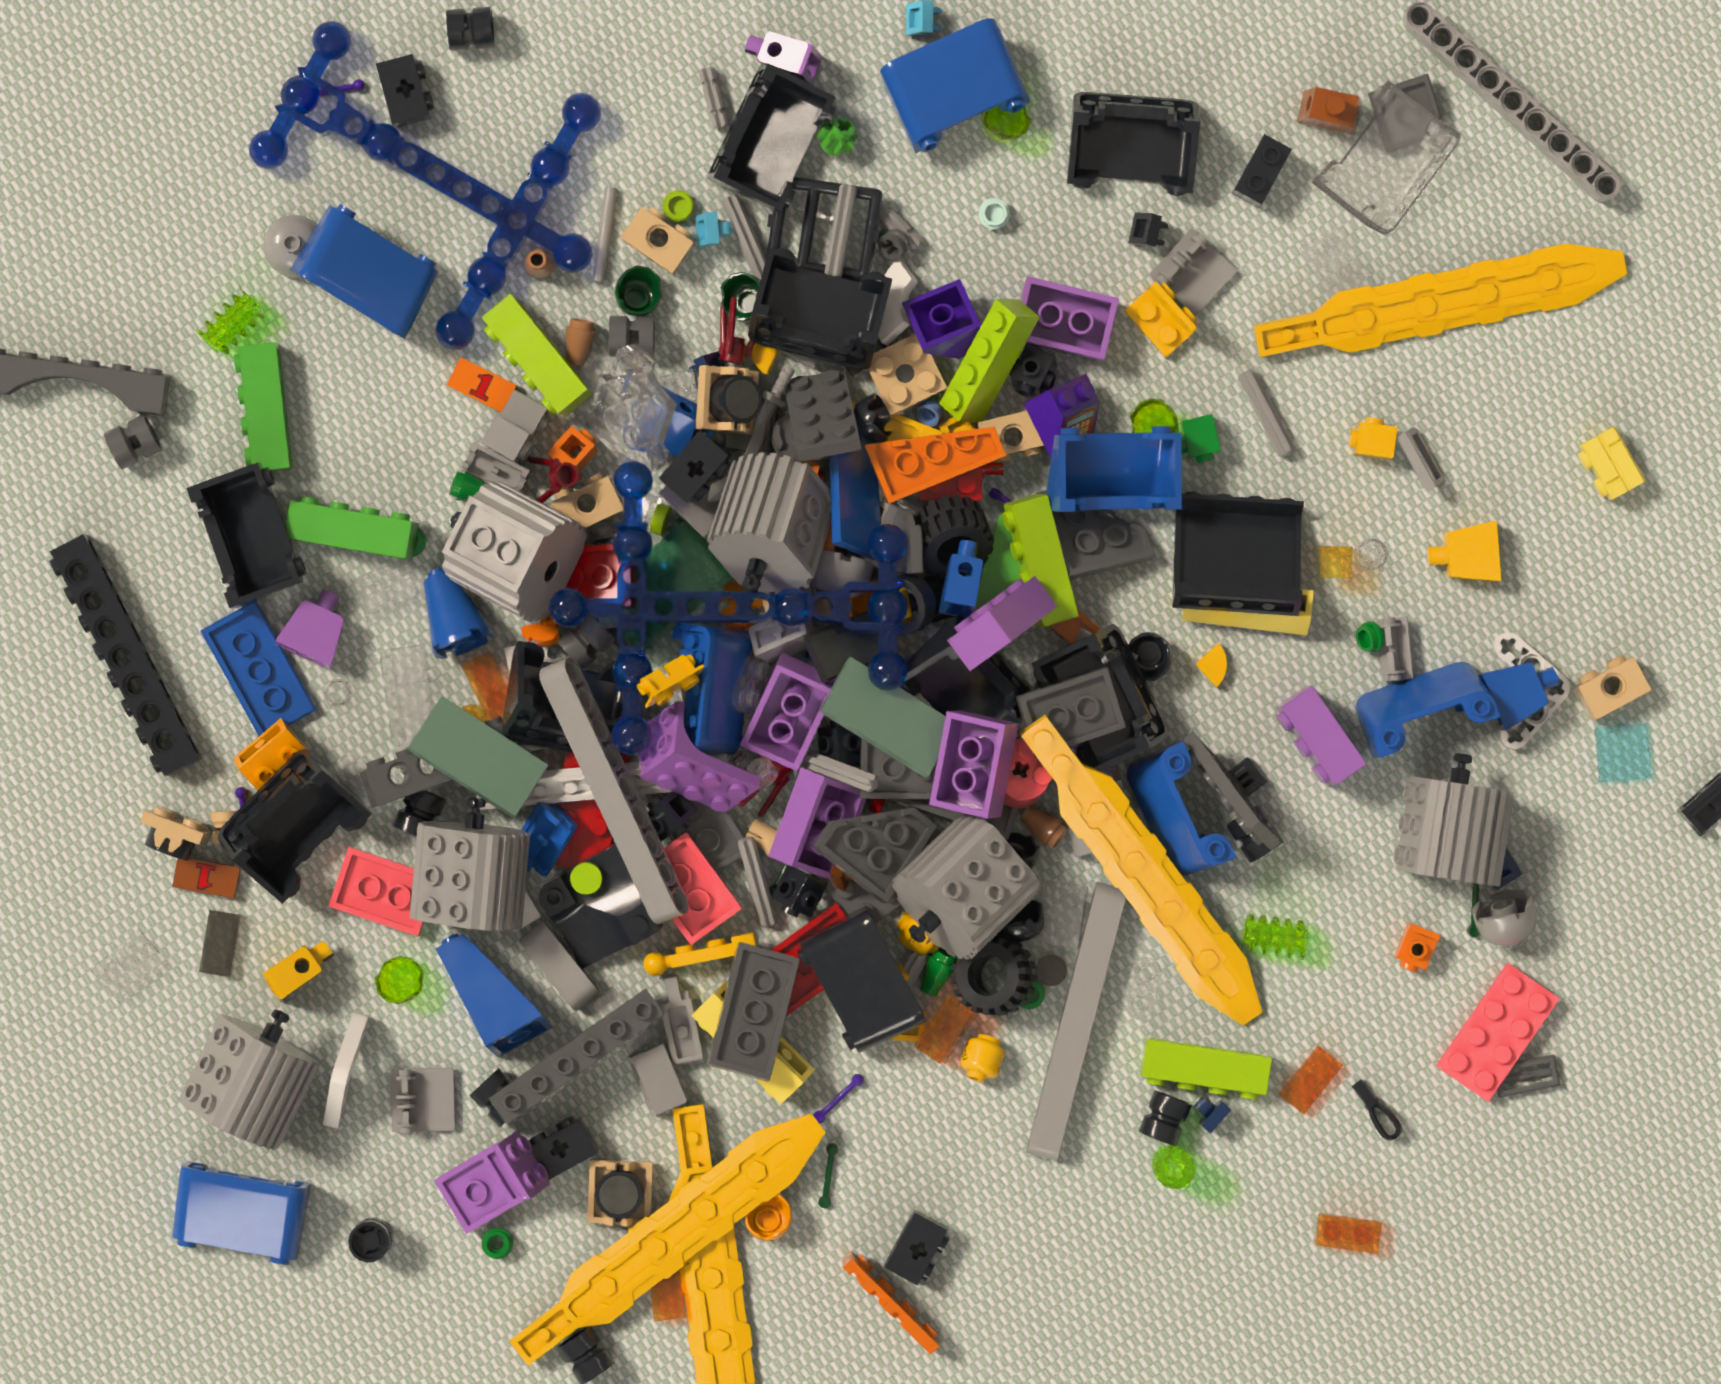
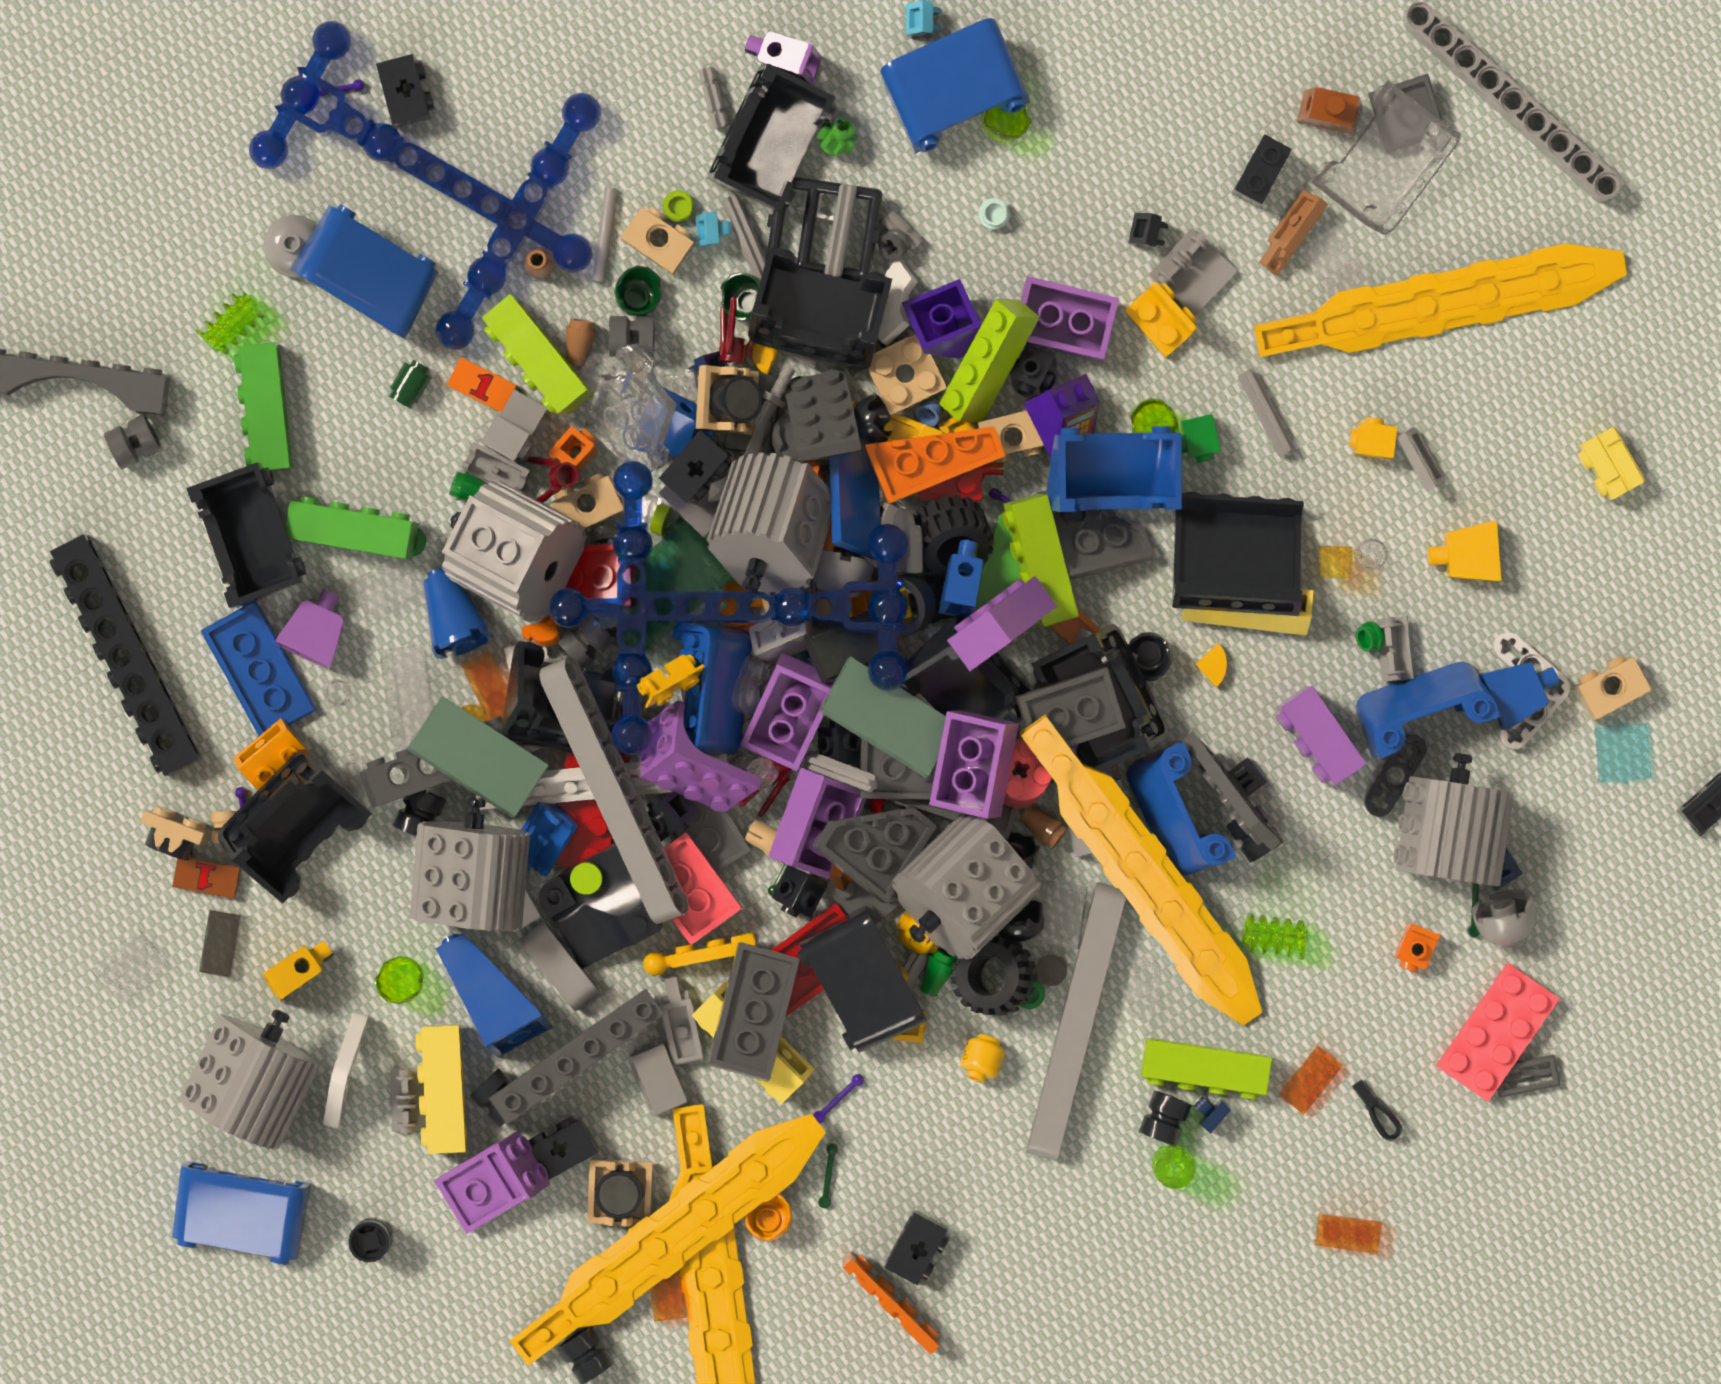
coral plate [328,846,424,936] -> none
black wheel [446,6,495,51] -> none
green plate [482,1227,513,1259] -> none
light grey axle [738,837,778,927] -> none
clear orange hinge [914,994,979,1065] -> none
black windscreen [1067,92,1201,196] -> none
none -> dark green brick [389,360,432,409]
none -> light yellow brick [416,1023,468,1154]
none -> medium nougat hinge [1259,190,1328,275]
none -> black beam [1364,735,1427,817]

